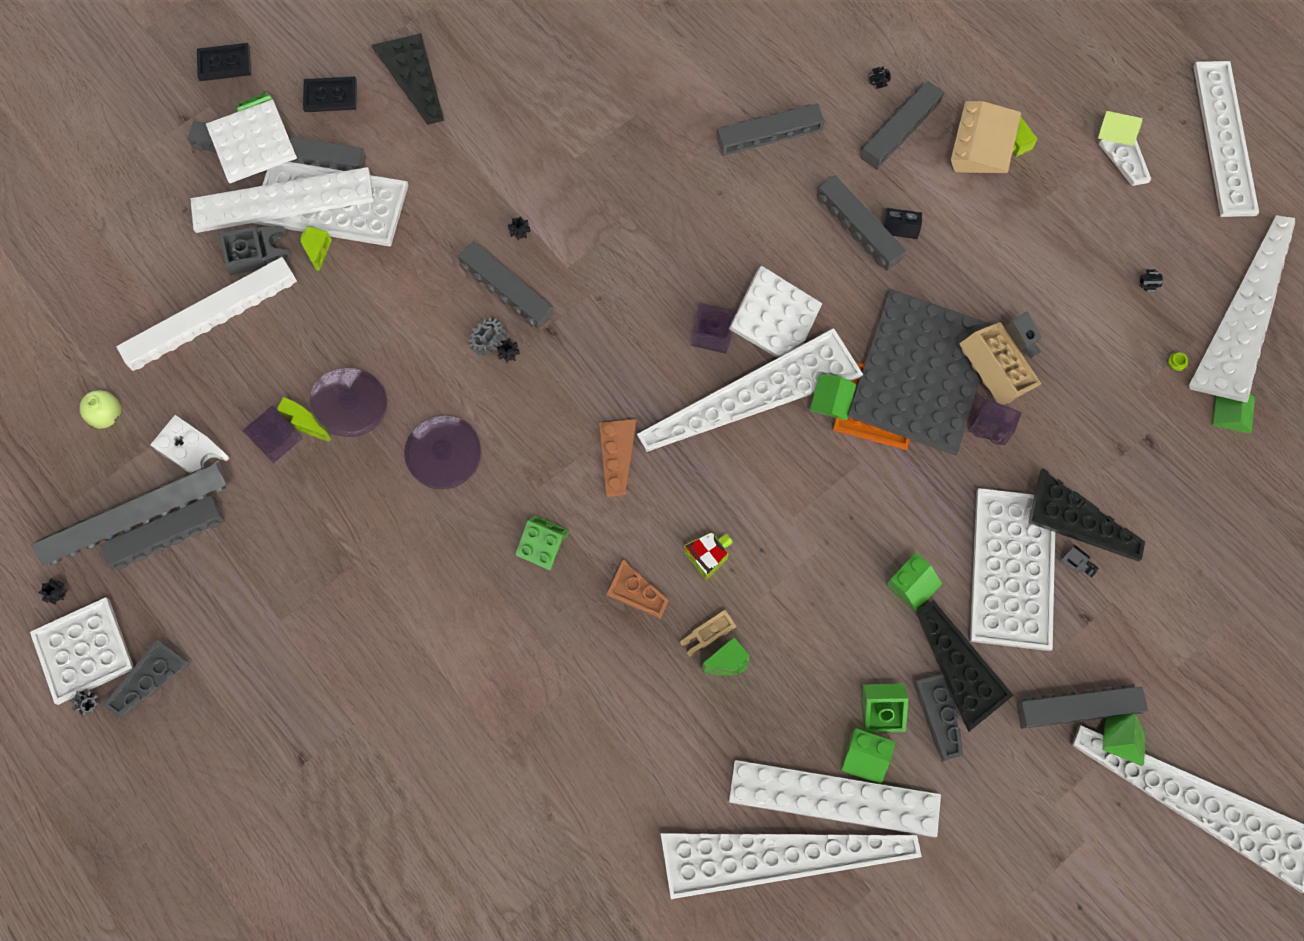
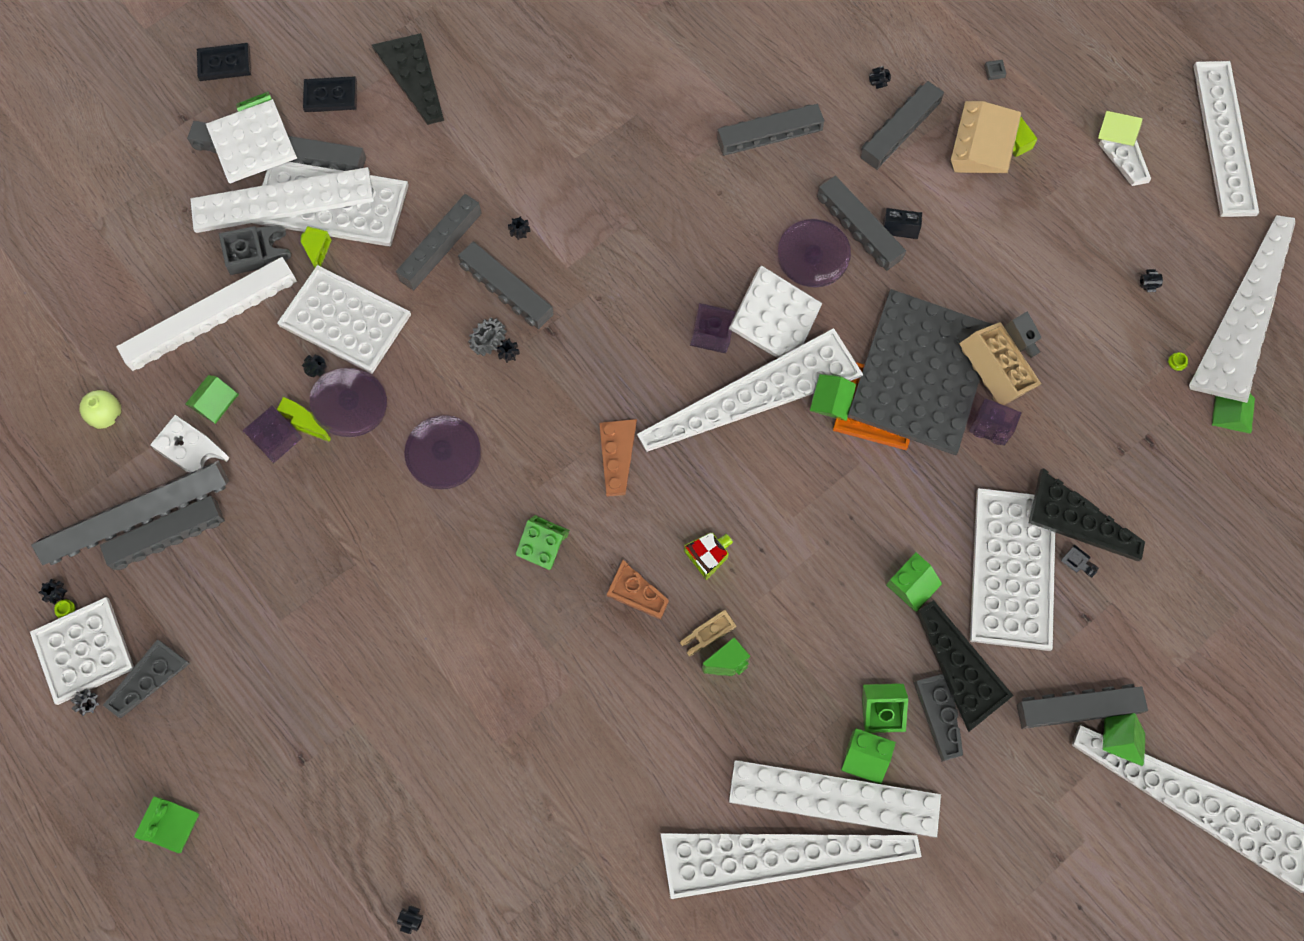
none -> lime plate [54,599,76,618]
none -> bright green bracket [134,796,199,853]
none -> bright green slope [185,375,239,424]
none -> white plate [277,265,411,374]
none -> black gear [302,354,327,378]
none -> dark grey brick [396,194,482,291]
none -> black gear [397,906,423,934]
none -> clear purple dish [778,219,851,287]
none -> dark grey plate [984,59,1007,80]

